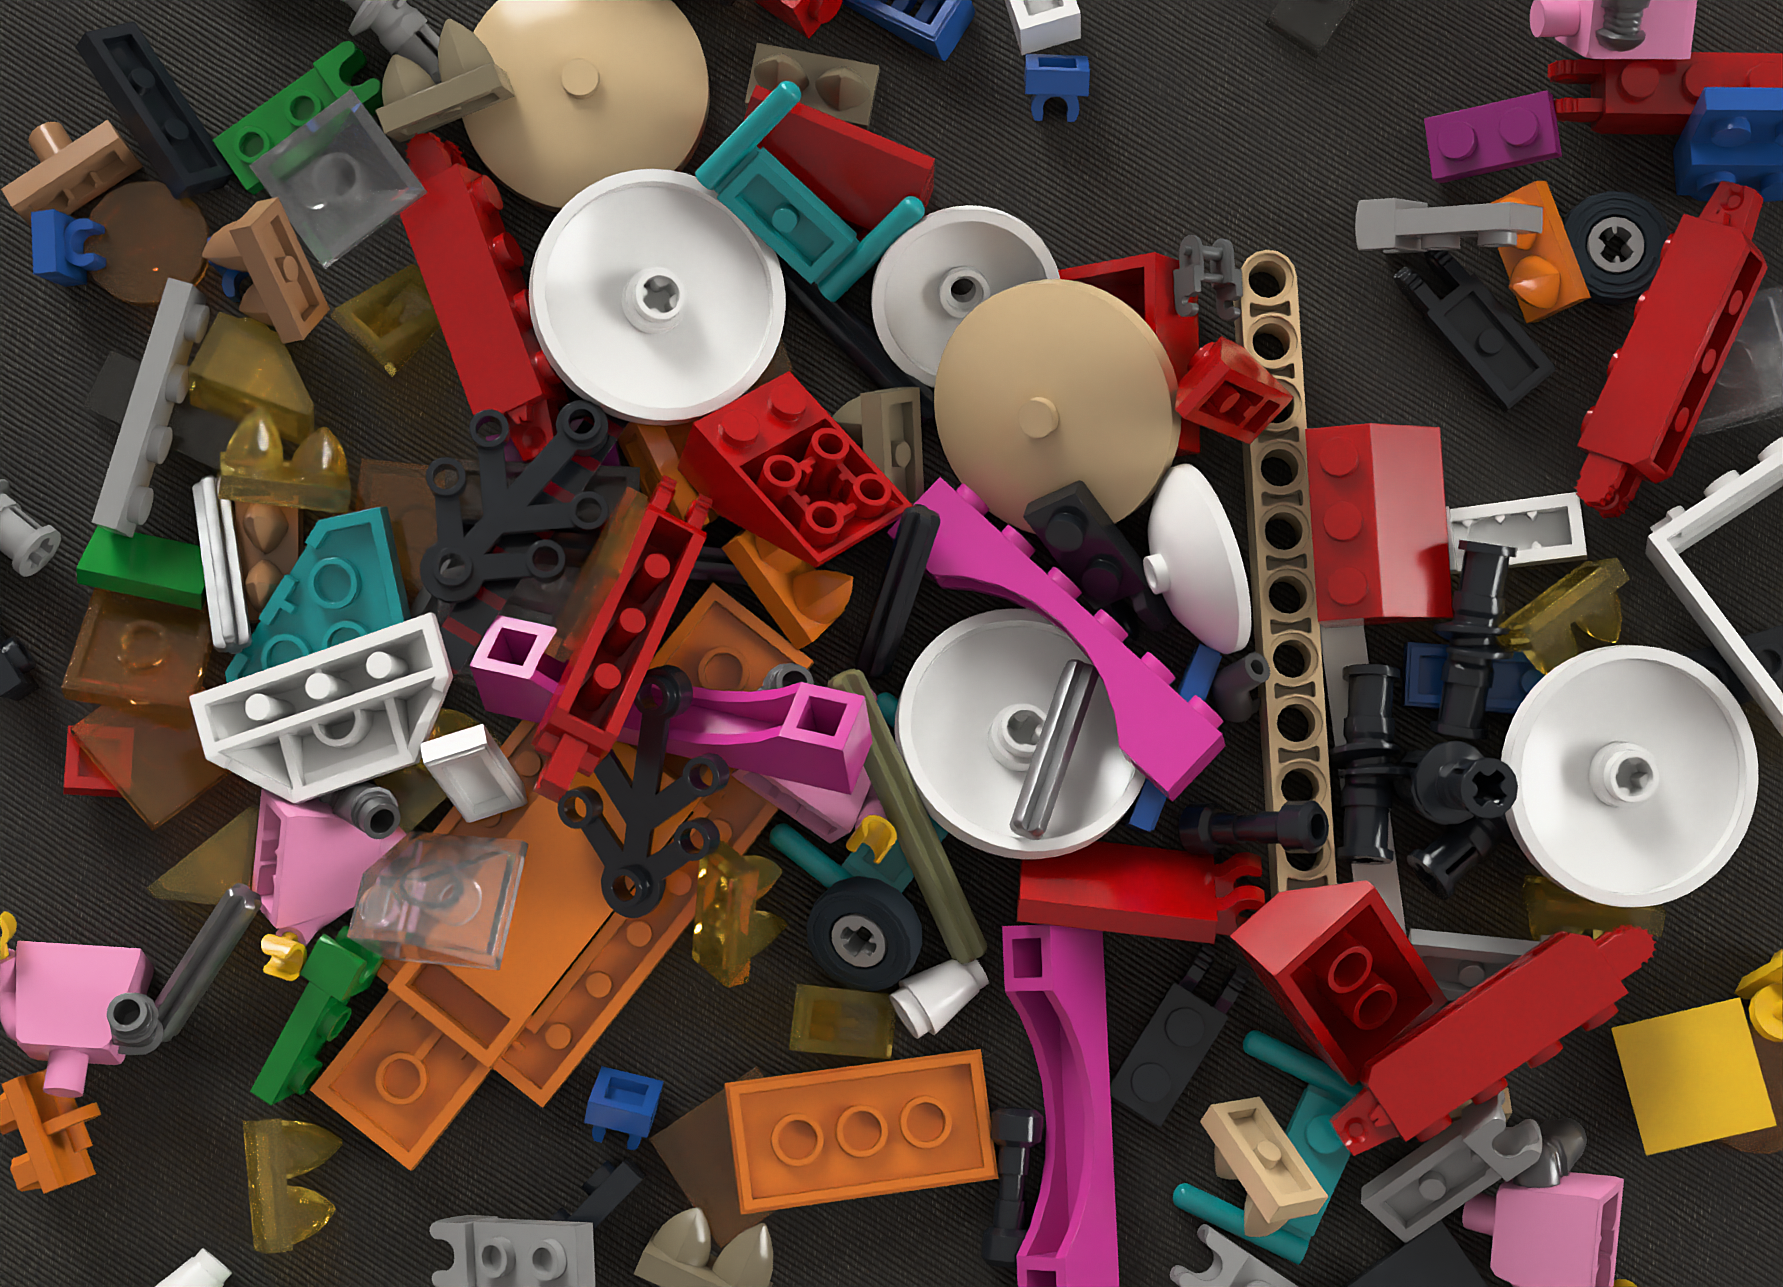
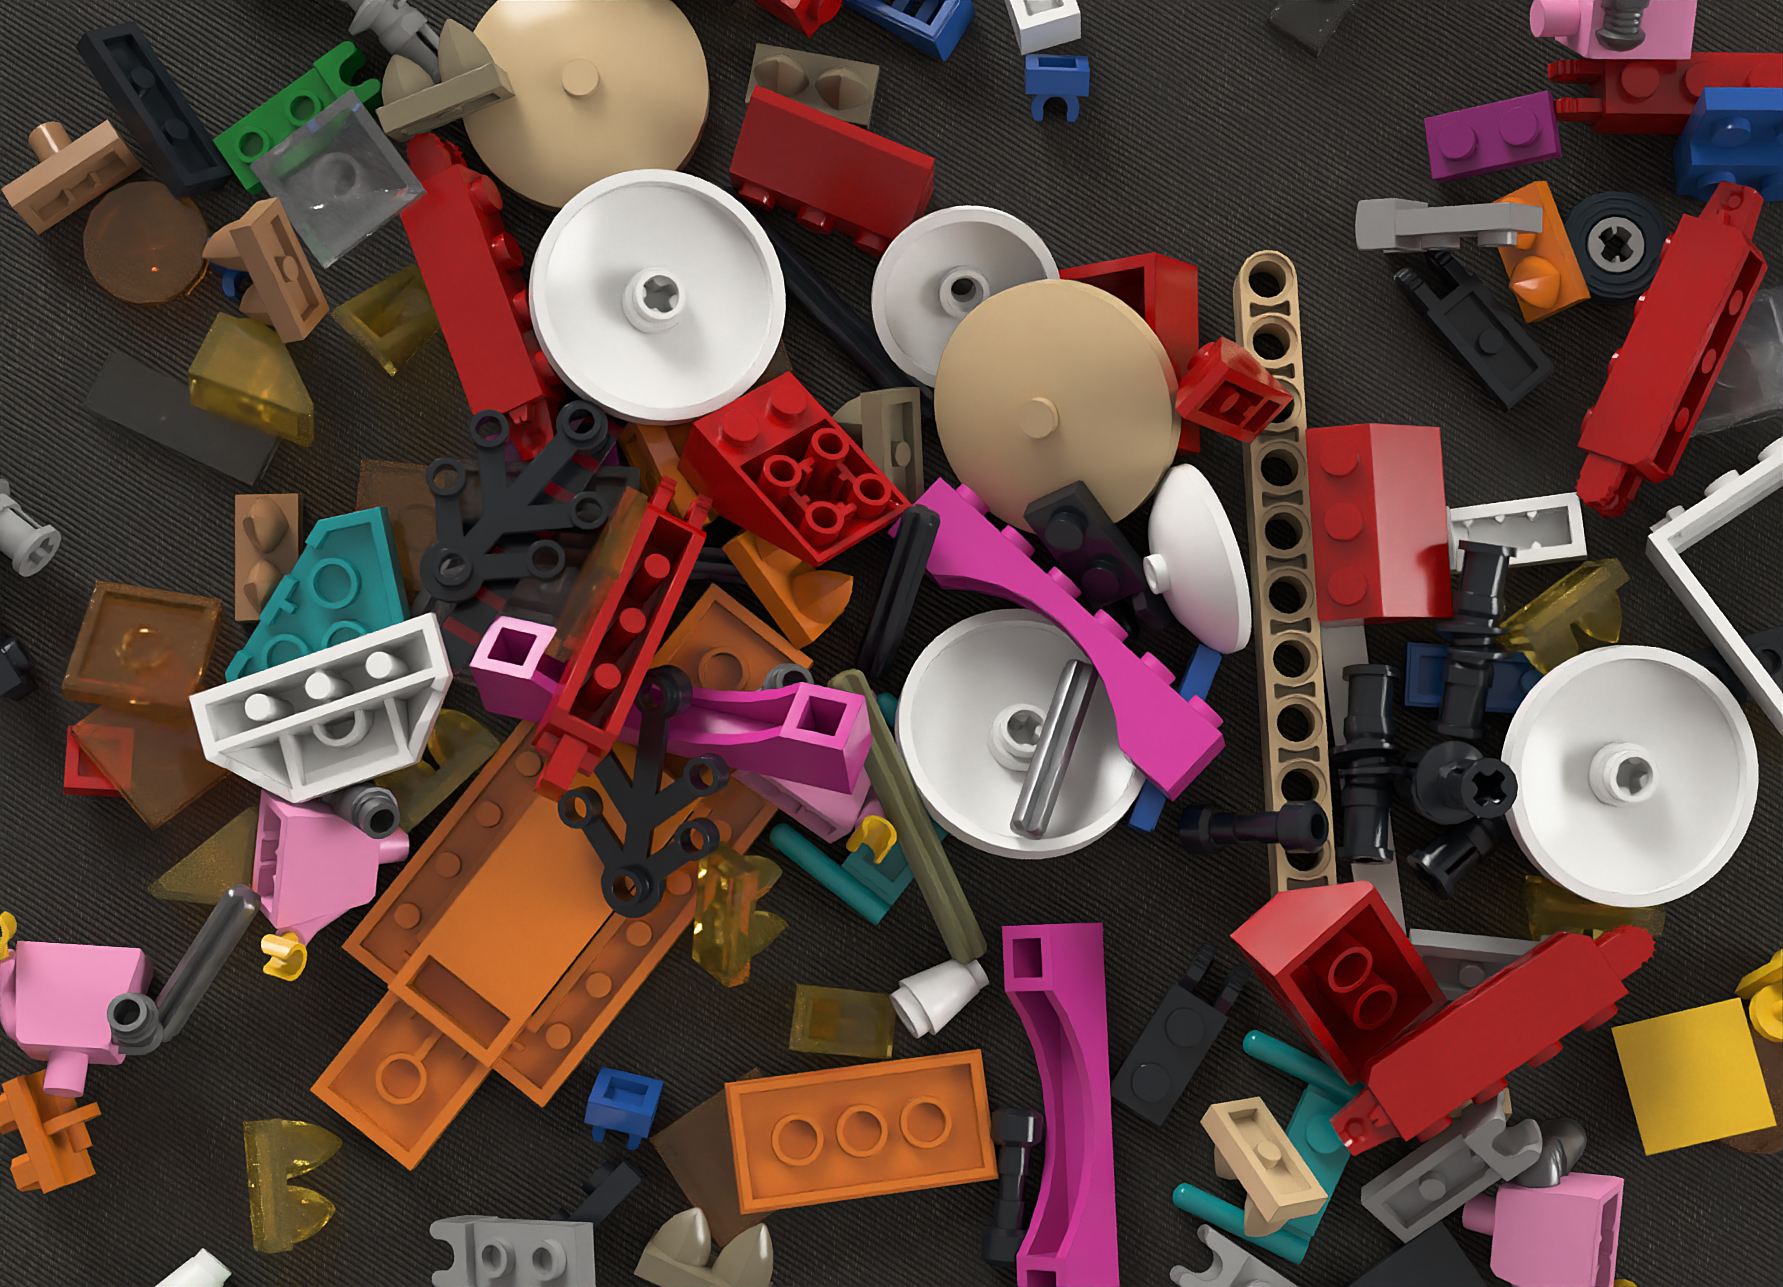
blue tile [31,209,106,287] -> none
green tile [76,526,207,610] -> none
light grey plate [92,277,210,538] -> none
axle [192,475,252,654] -> none
clear yellow tile [217,406,352,514] -> none
green plate [250,925,387,1105] -> none
clear slope [347,831,528,970] -> none
white tile [420,724,528,823] -> none
teal plate [695,81,925,302] -> none
black bush [806,876,923,992] -> none
red tile [1017,841,1265,944] -> none
dark grey piece [1173,235,1243,321] -> none
dark grey arm [1211,652,1270,723] -> none

